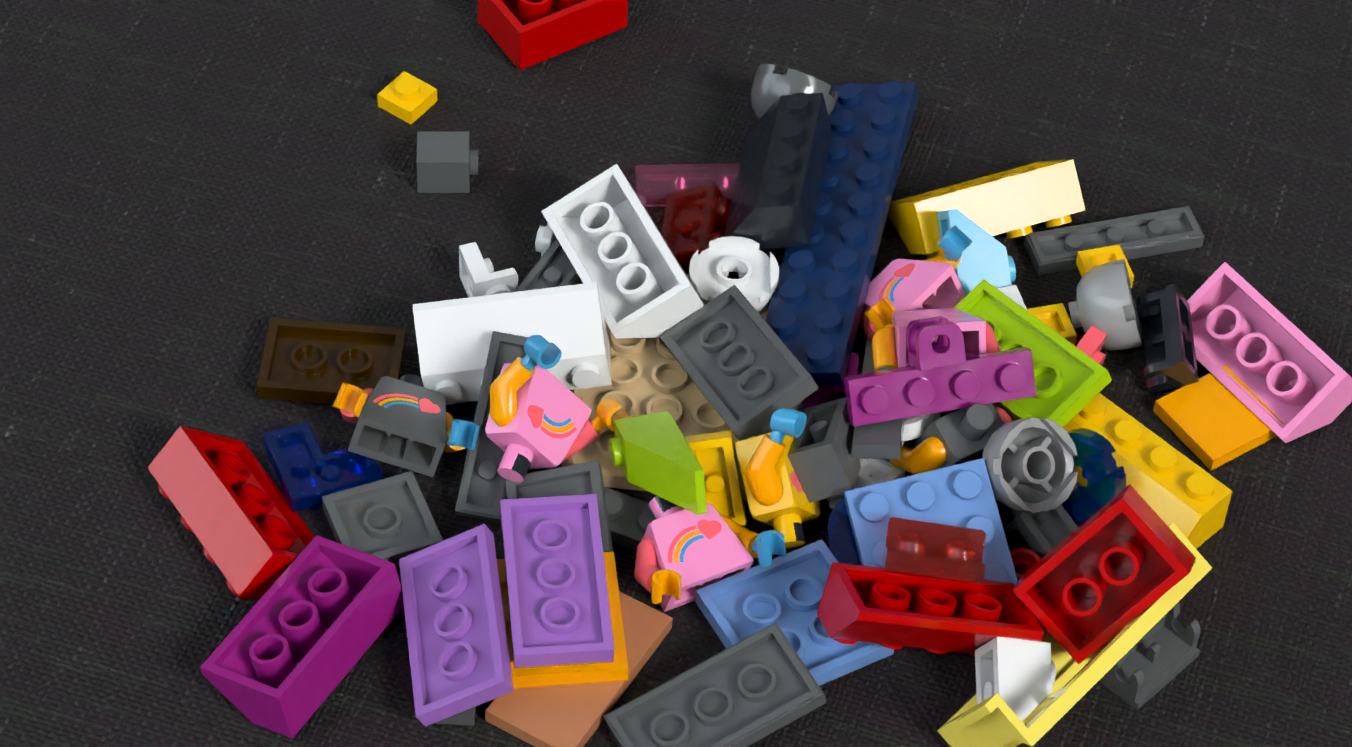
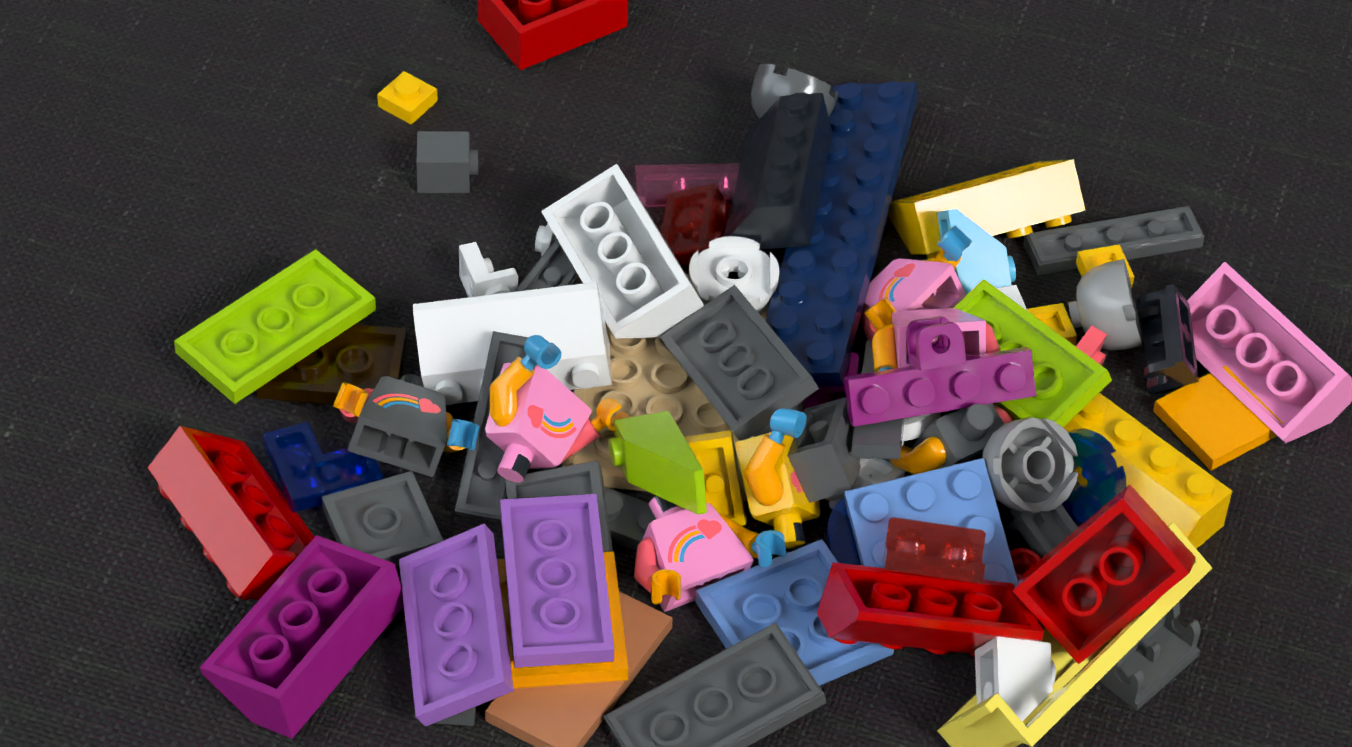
none -> lime plate [174,249,376,404]

